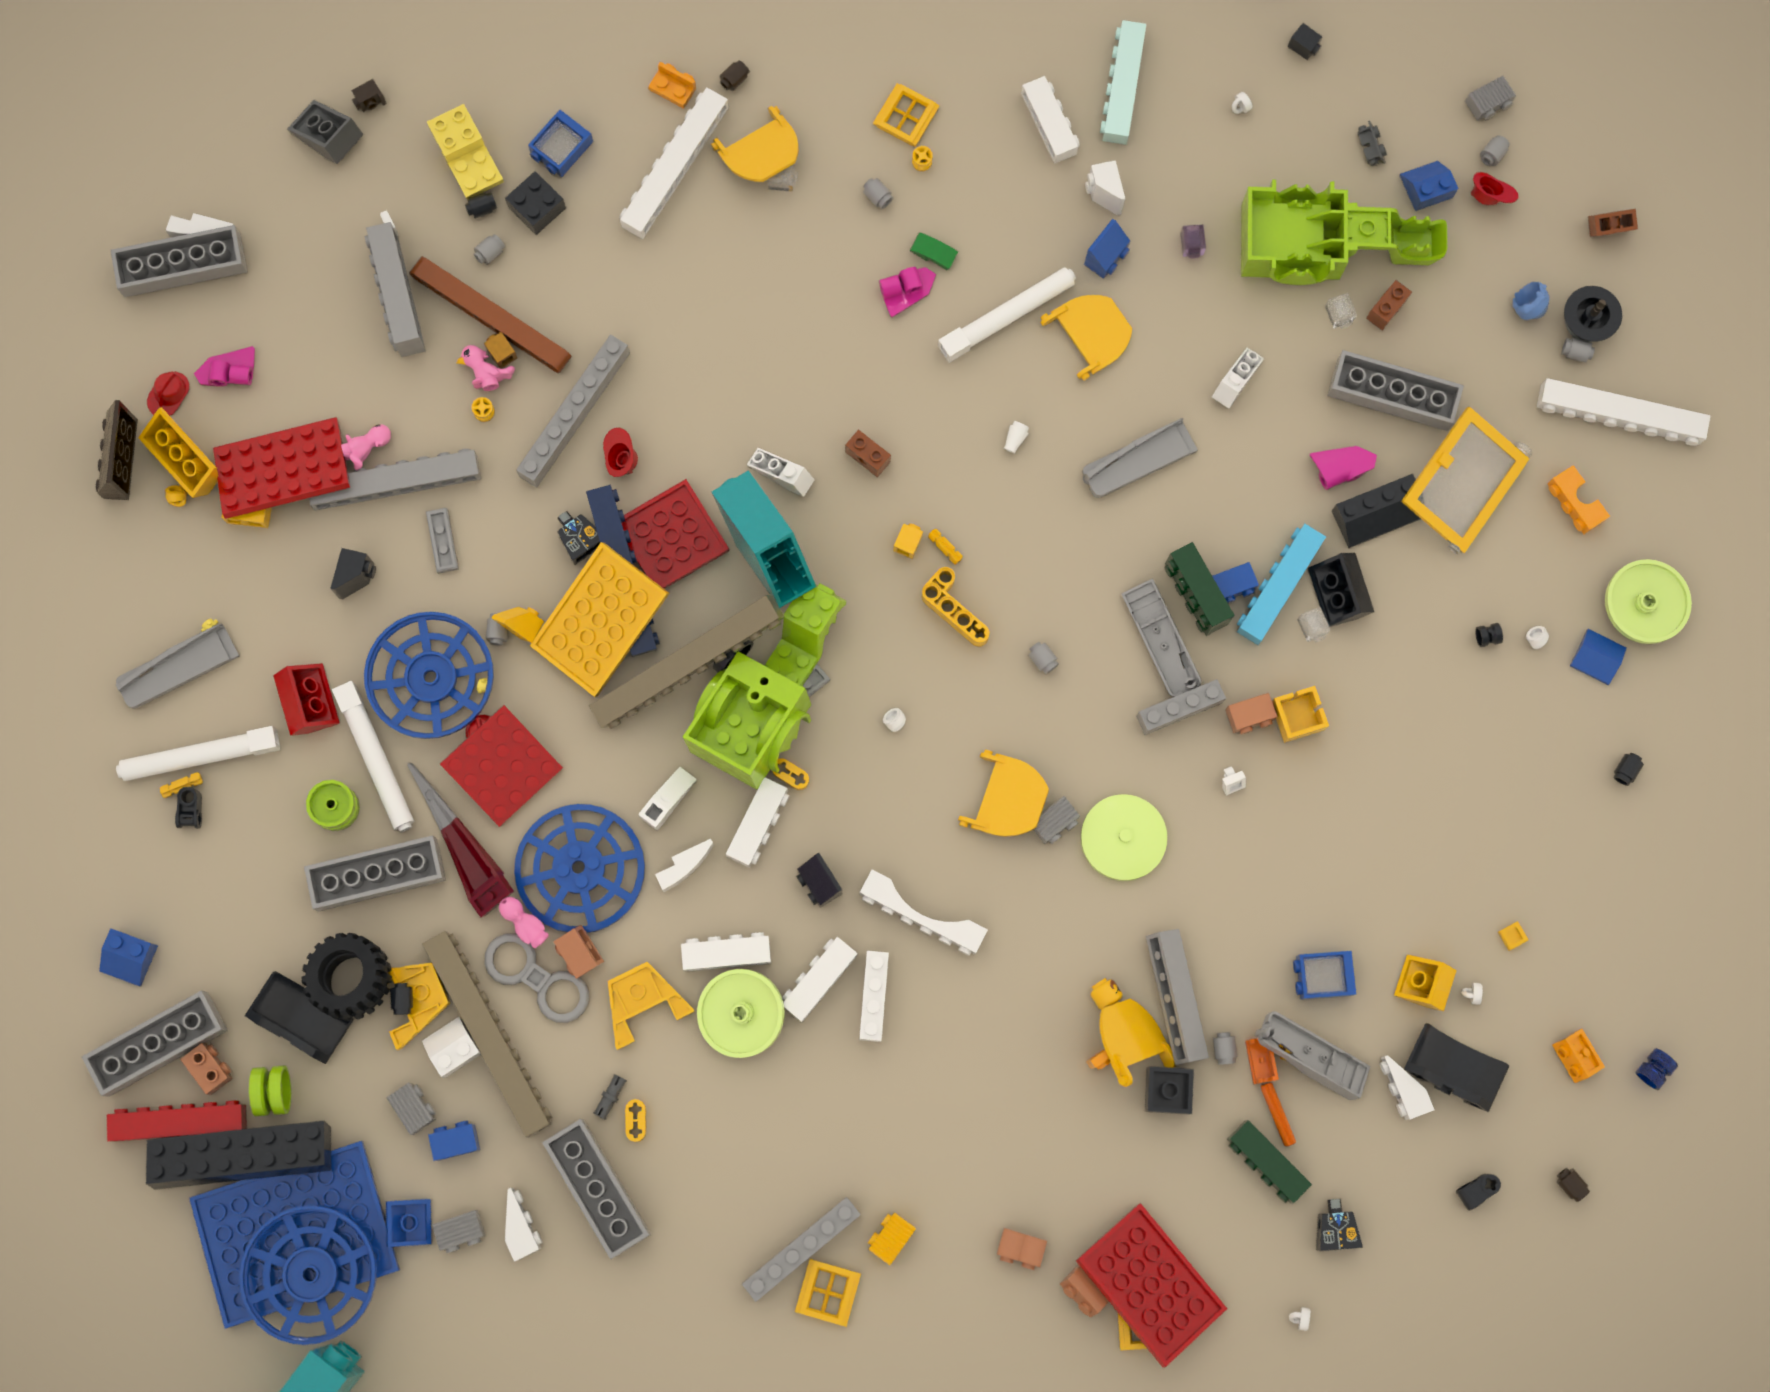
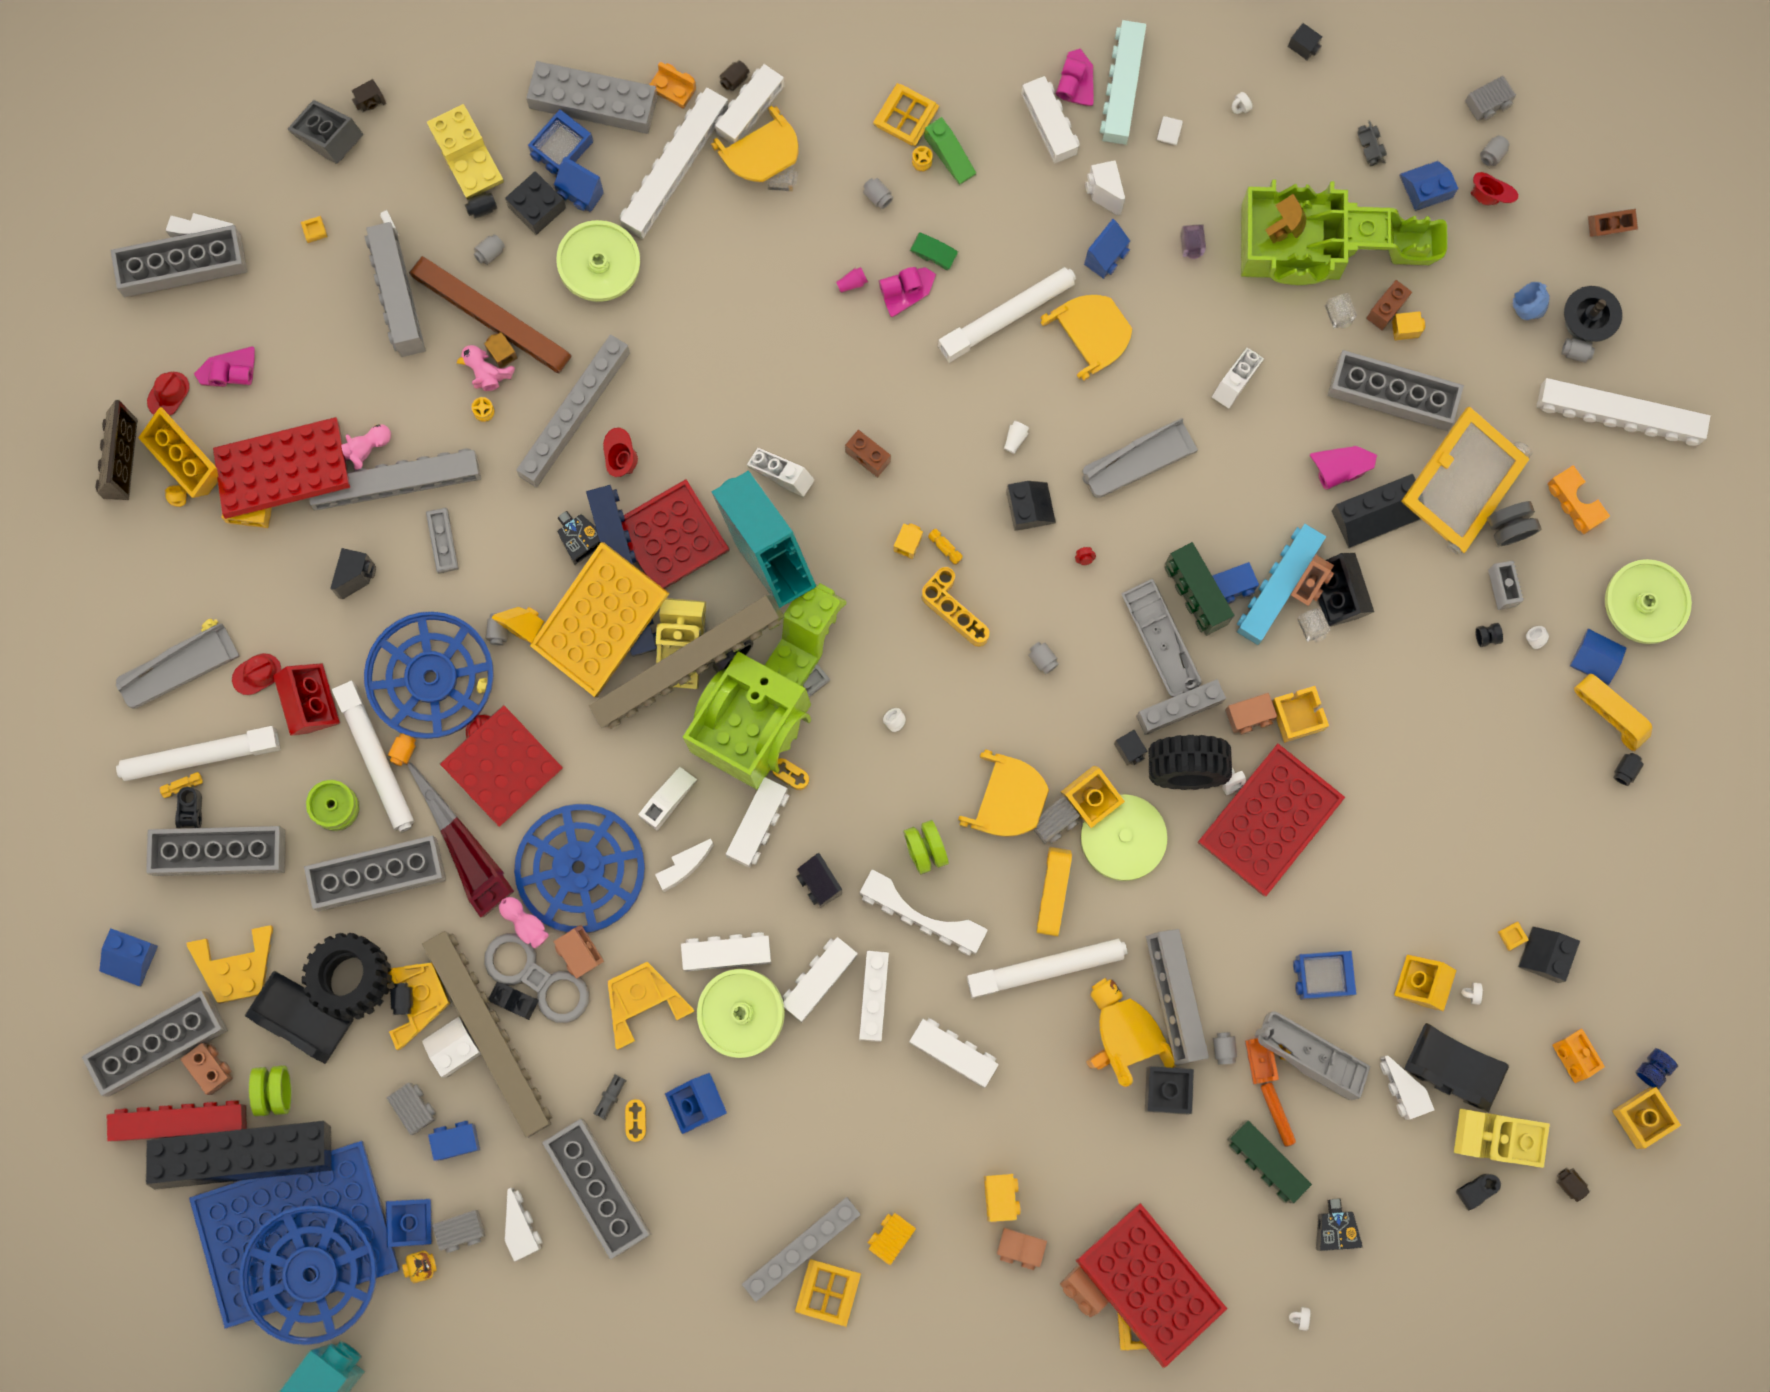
none -> light grey brick [146,826,285,876]
none -> yellow wing [186,925,273,1004]
none -> red piece [232,653,282,695]
none -> yellow tile [301,216,328,243]
none -> light orange brick [387,733,416,767]
none -> yellow head [402,1250,437,1283]
none -> black slope [489,982,539,1020]
none -> light grey brick [526,61,658,134]
none -> blue slope [554,157,604,213]
none -> yellowish green dish [556,220,640,302]
none -> light yellow piece [656,598,706,689]
none -> blue slope [665,1073,727,1134]
none -> white brick [715,64,784,145]
none -> dark pink cone [836,267,868,293]
none -> lime wheel [903,820,949,875]
none -> white brick [909,1018,999,1088]
none -> bright green slope [924,117,976,185]
none -> white brick [966,938,1127,998]
none -> yellow brick [984,1174,1020,1222]
none -> black slope [1006,481,1056,531]
none -> yellow beam [1036,847,1072,936]
none -> dark pink panel [1056,48,1094,106]
none -> yellow slope [1060,766,1125,828]
none -> red plate [1075,547,1096,565]
none -> black brick [1114,730,1148,765]
none -> black tyre [1148,735,1232,790]
none -> white slope [1157,116,1183,145]
none -> red plate [1197,743,1345,897]
none -> pearl gold brick [1265,194,1306,243]
none -> nougat brick [1291,555,1334,606]
none -> yellow brick [1391,311,1425,341]
none -> light yellow piece [1454,1109,1550,1168]
none -> dark grey wheel [1487,501,1542,547]
none -> light grey brick [1488,561,1524,610]
none -> black slope [1518,926,1580,983]
none -> yellow beam [1574,674,1653,751]
none -> yellow brick [1612,1087,1681,1149]

